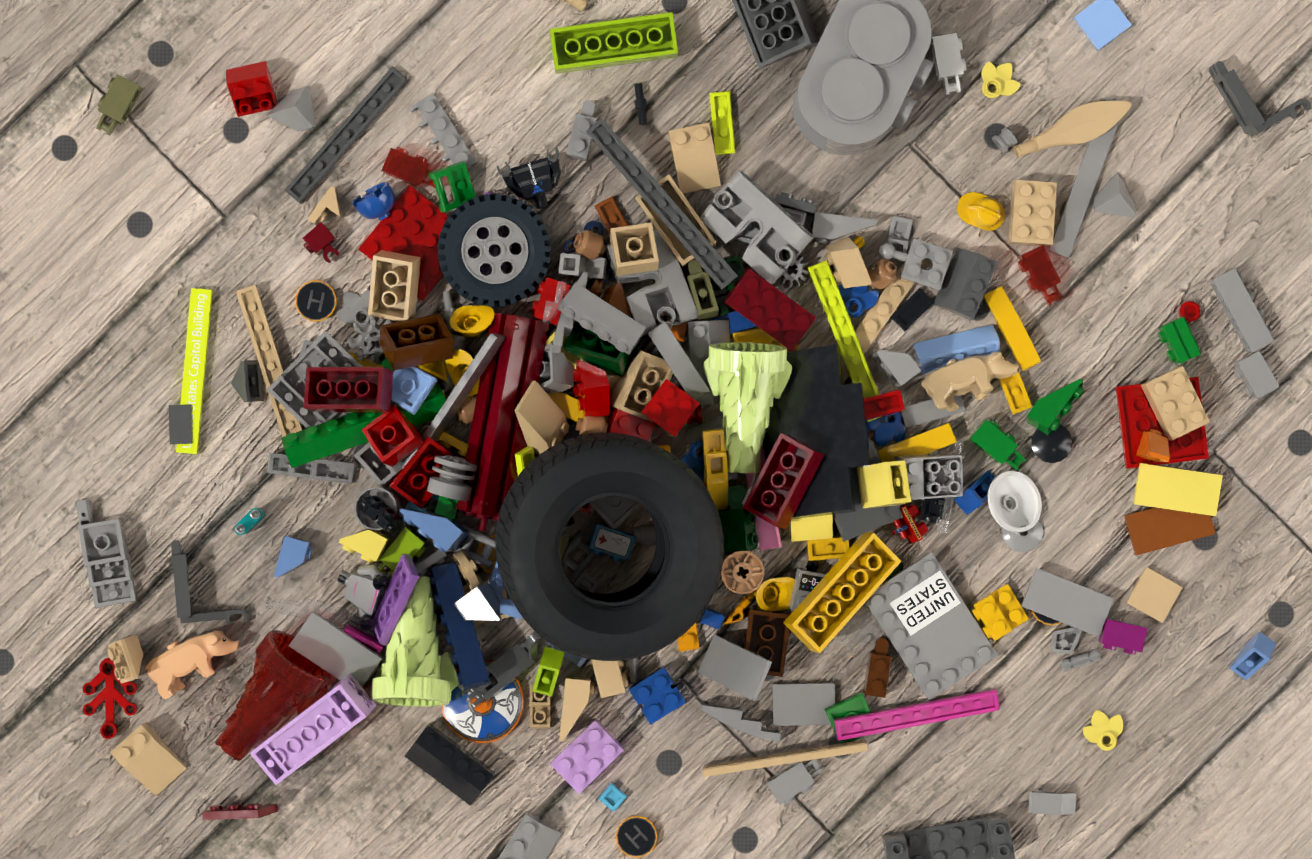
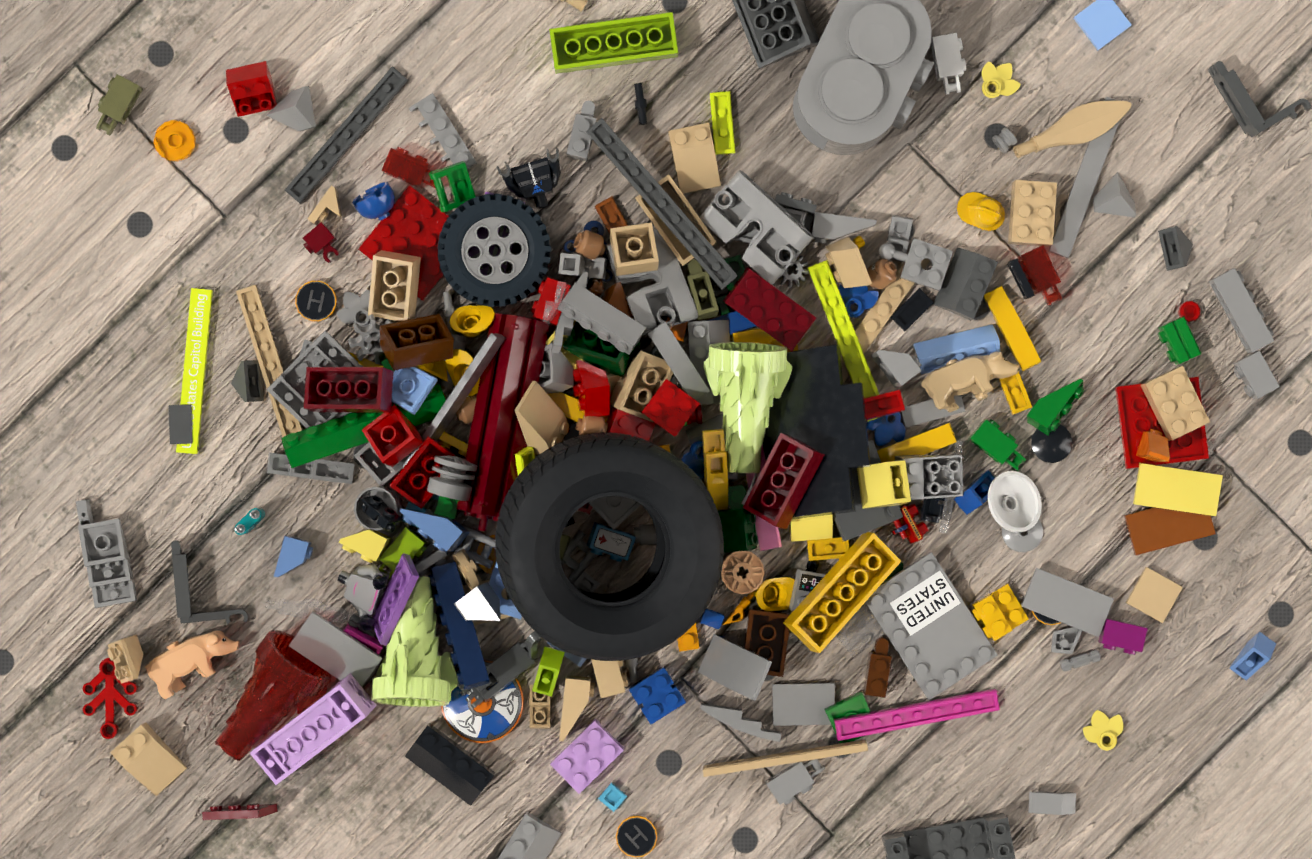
none -> light orange tile [154,120,196,162]
none -> black tile [1007,258,1035,300]
none -> dark grey slope [1158,226,1193,271]

